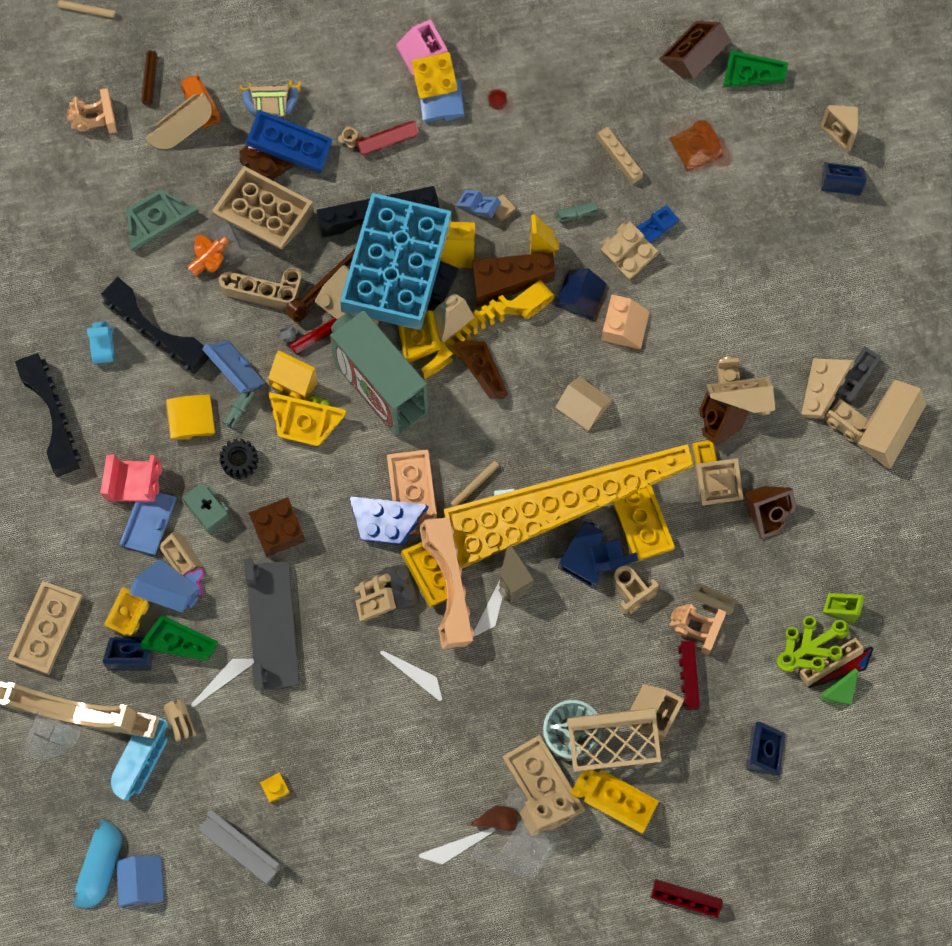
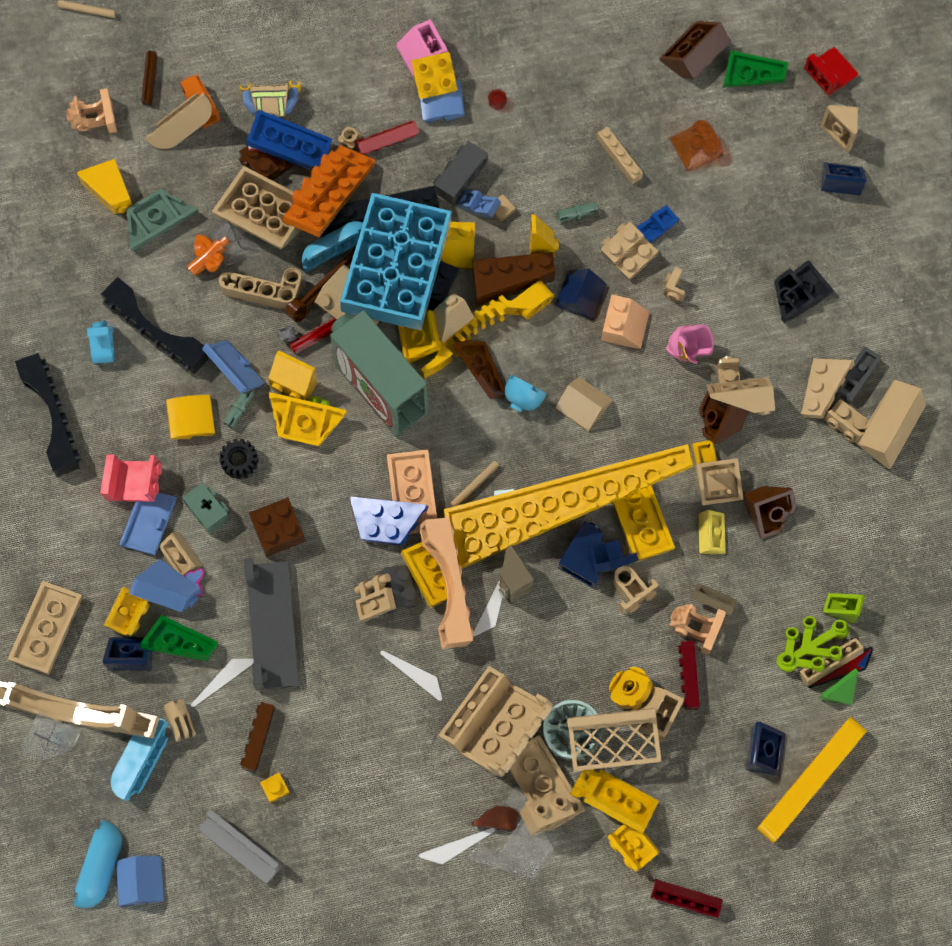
none -> yellow slope [77,159,132,214]
none -> reddish brown piece [240,702,275,773]
none -> orange plate [283,145,375,237]
none -> medium azure brick [301,221,363,273]
none -> dark grey brick [433,141,488,206]
none -> tan slope [438,666,553,776]
none -> medium azure cylinder [505,374,547,412]
none -> yellow bracket [608,824,660,872]
none -> yellow plate [609,667,653,710]
none -> tan bracket [664,267,686,303]
none -> bright pink helmet [666,324,714,364]
none -> light yellow slope [698,510,726,554]
none -> yellow beam [757,716,868,844]
none -> black slope [774,260,834,323]
none -> red bracket [804,47,859,96]

